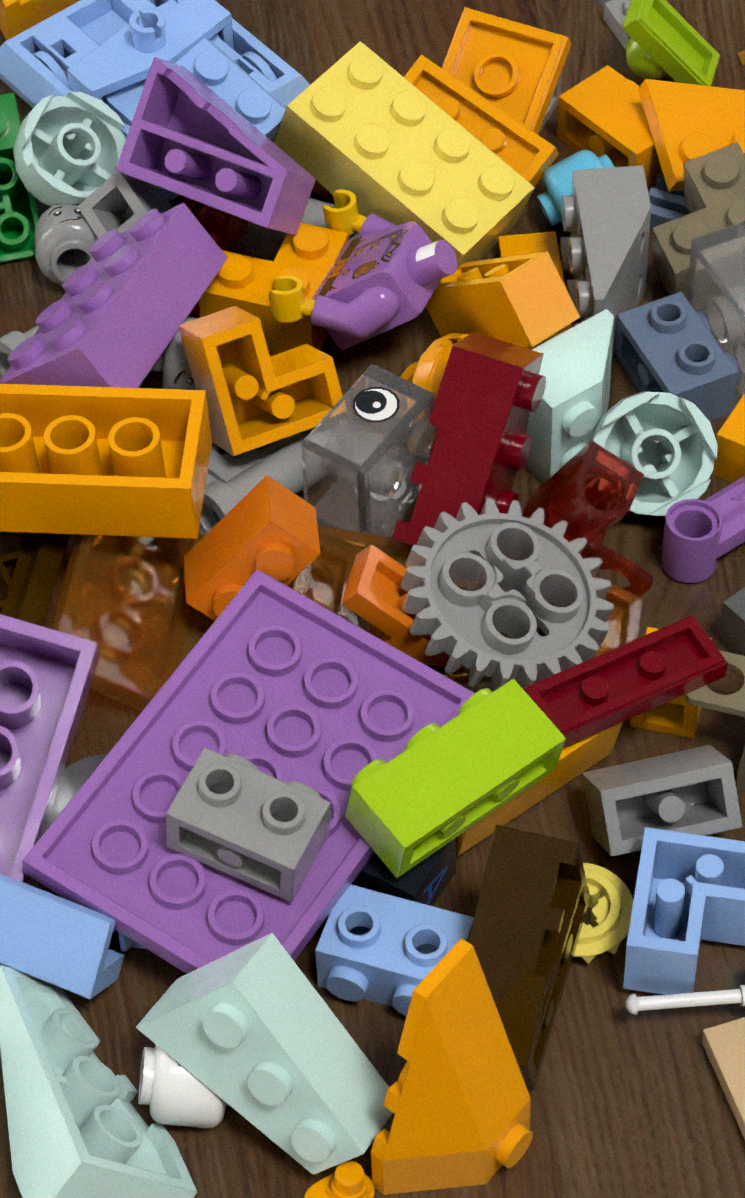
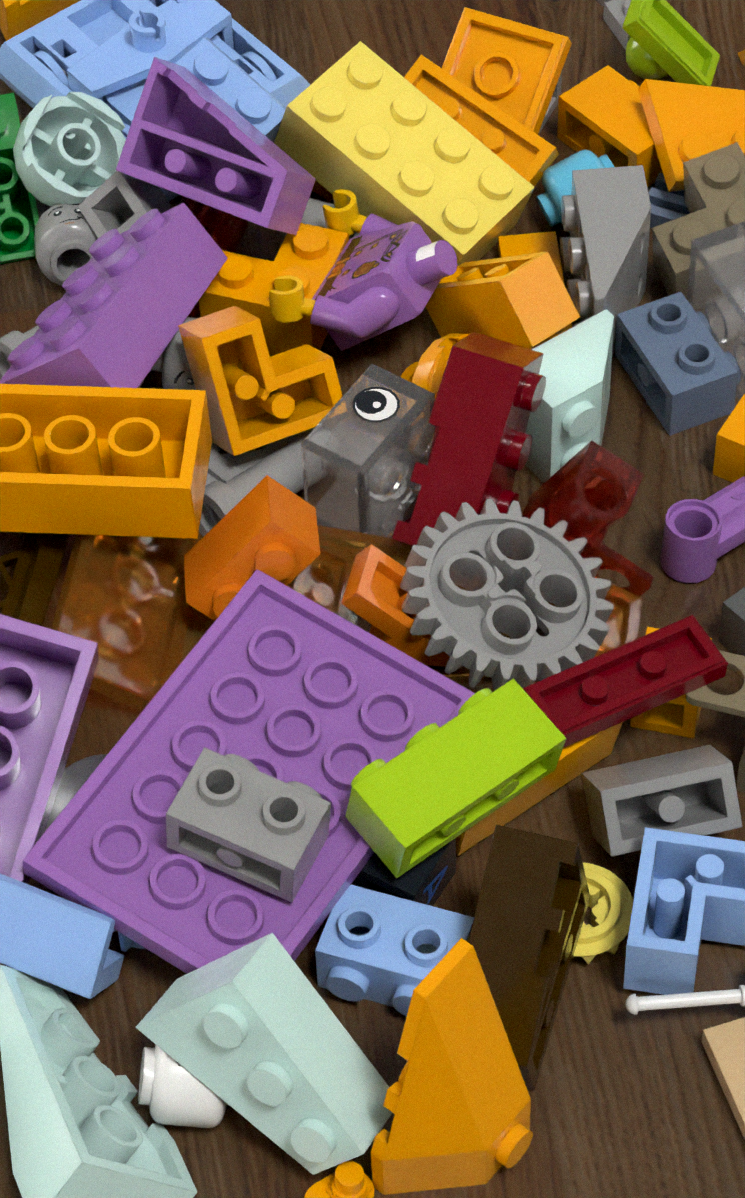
light aqua cylinder [590,391,718,516] -> none

